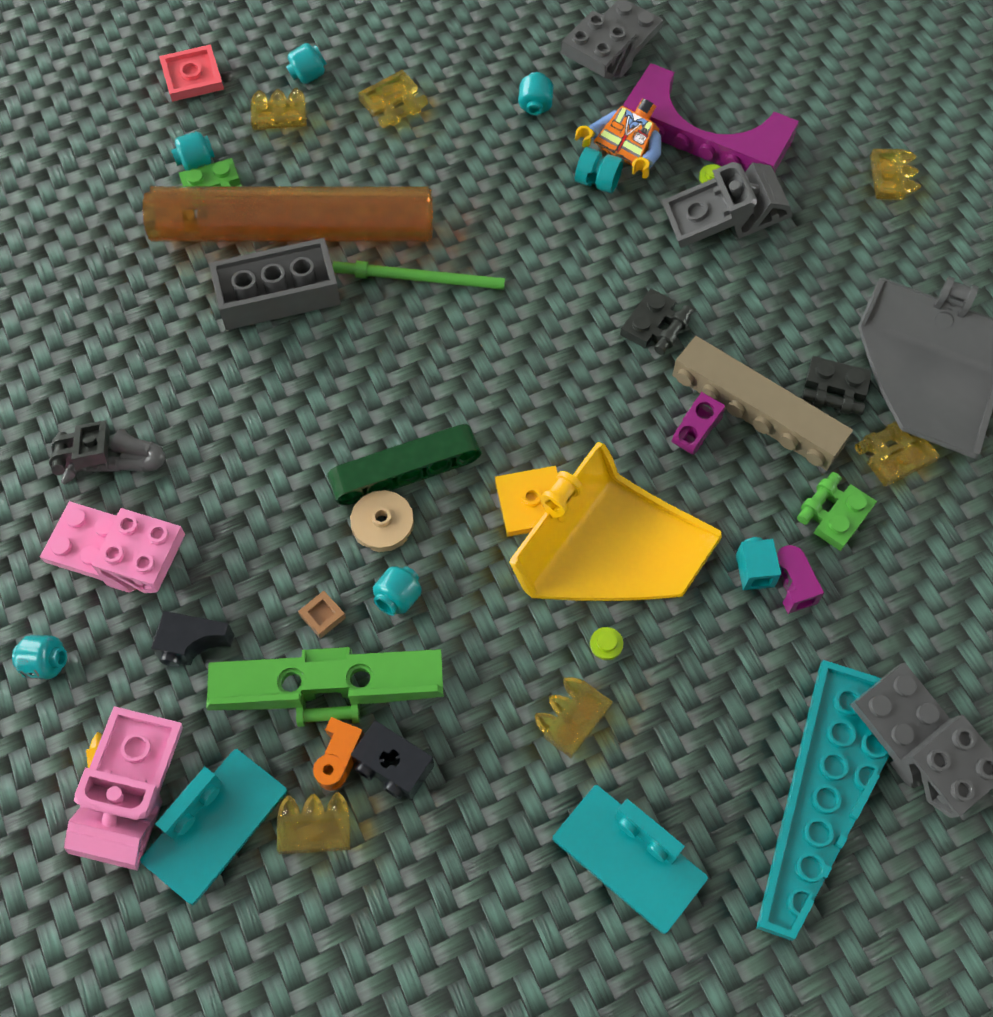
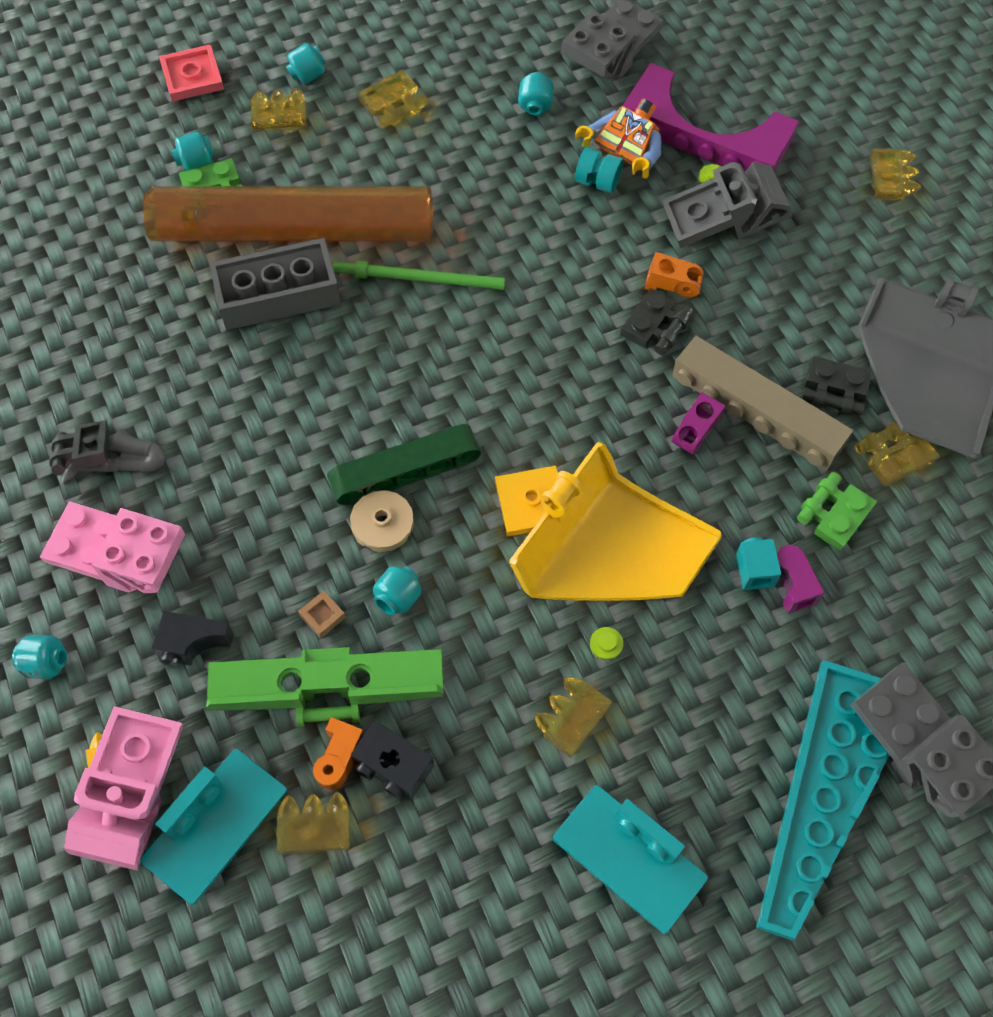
none -> orange leg [644,252,704,298]

